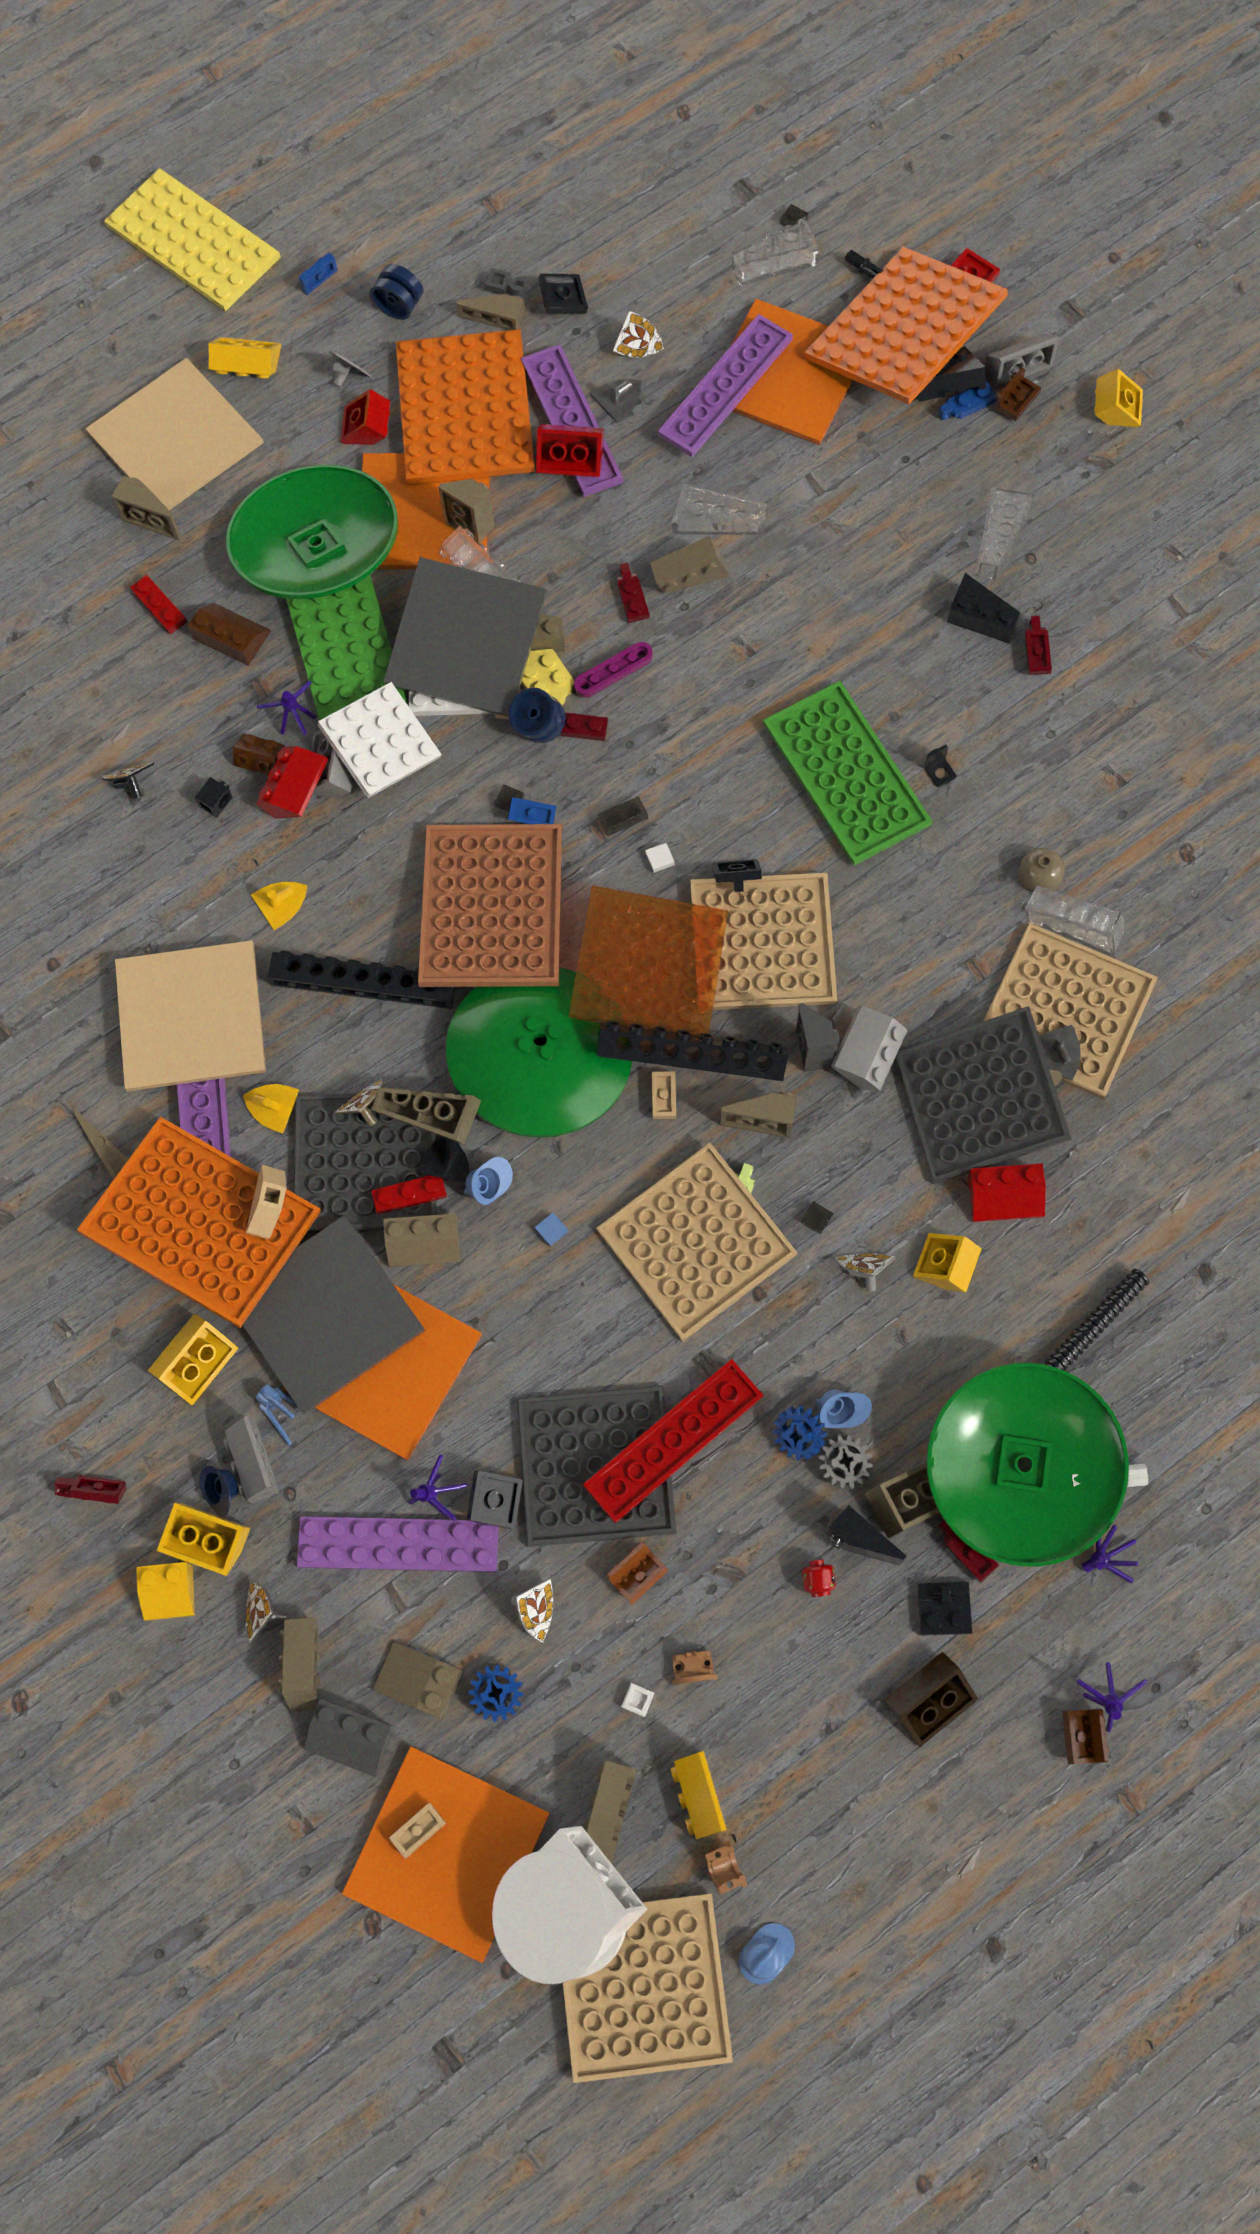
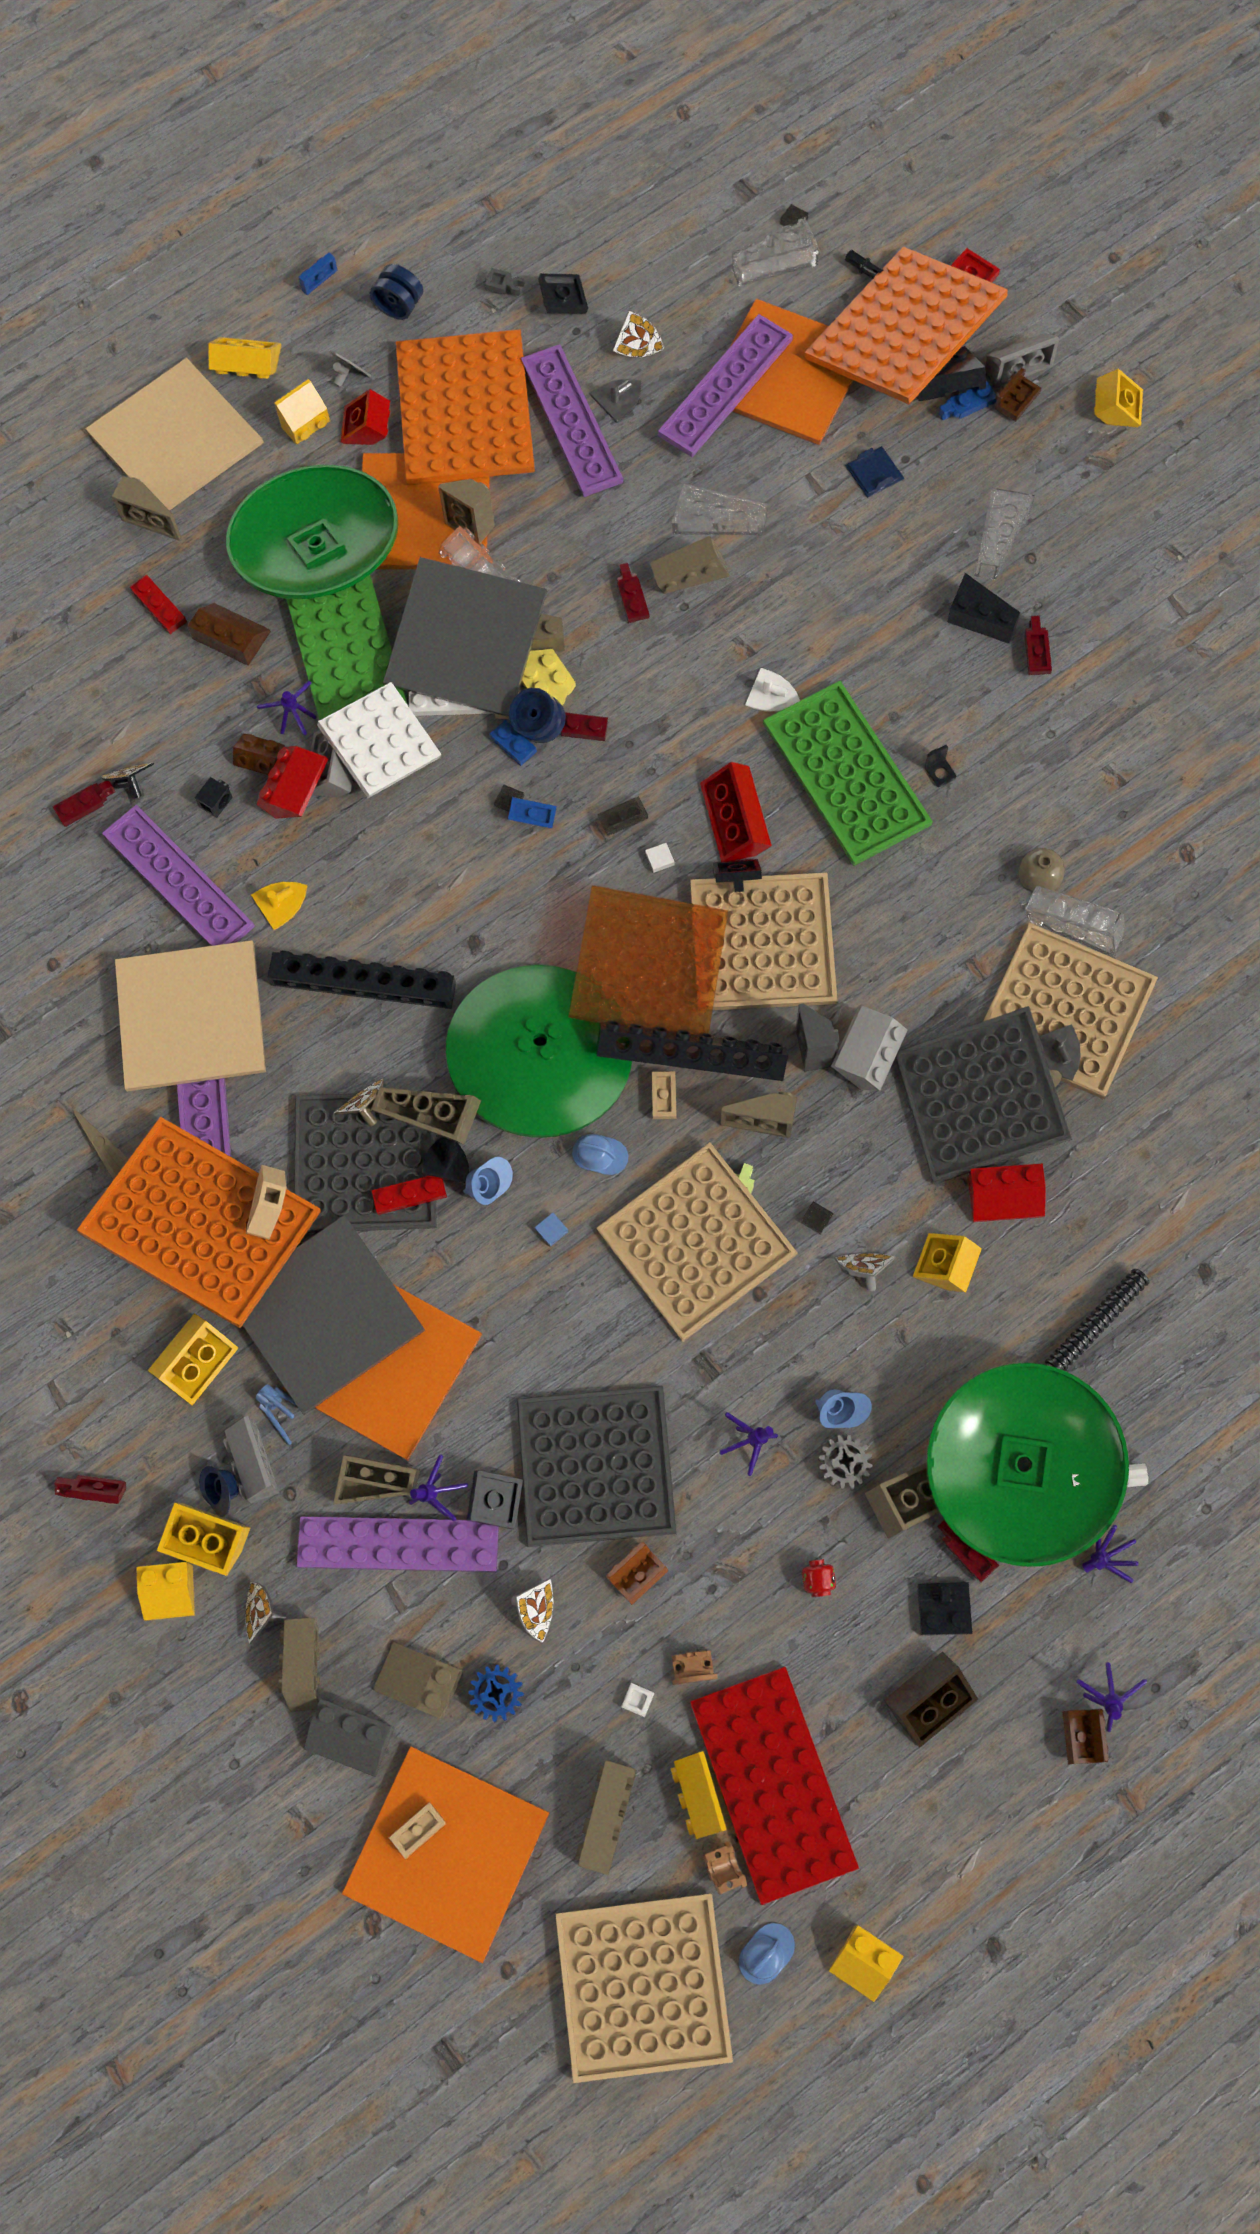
light yellow plate [104,168,281,312] -> none
yellow shield [243,1084,299,1133] -> none
dark tan slope [383,1214,461,1267] -> none
nougat plate [418,824,562,987] -> none
dark tan slope [456,294,525,330] -> none
white brick [492,1826,647,1984] -> none
red slope [536,424,604,477] -> none
magenta plate [574,642,653,698] -> none
red plate [582,1359,764,1524] -> none
blue gear [772,1405,827,1460] -> none
black slope [826,1505,907,1566] -> none
none -> dark red hinge [52,781,116,827]
none -> medium lavender plate [102,805,255,946]
none -> slope [274,379,330,445]
none -> dark tan wedge [333,1455,420,1505]
none -> blue plate [490,720,537,766]
none -> medium blue piece [572,1134,628,1175]
none -> red plate [690,1666,859,1905]
none -> red slope [700,762,772,862]
none -> dark purple plant [719,1412,778,1476]
none -> white shield [745,668,800,712]
none -> yellow slope [829,1924,904,2002]
none -> dark blue piece [845,446,904,498]

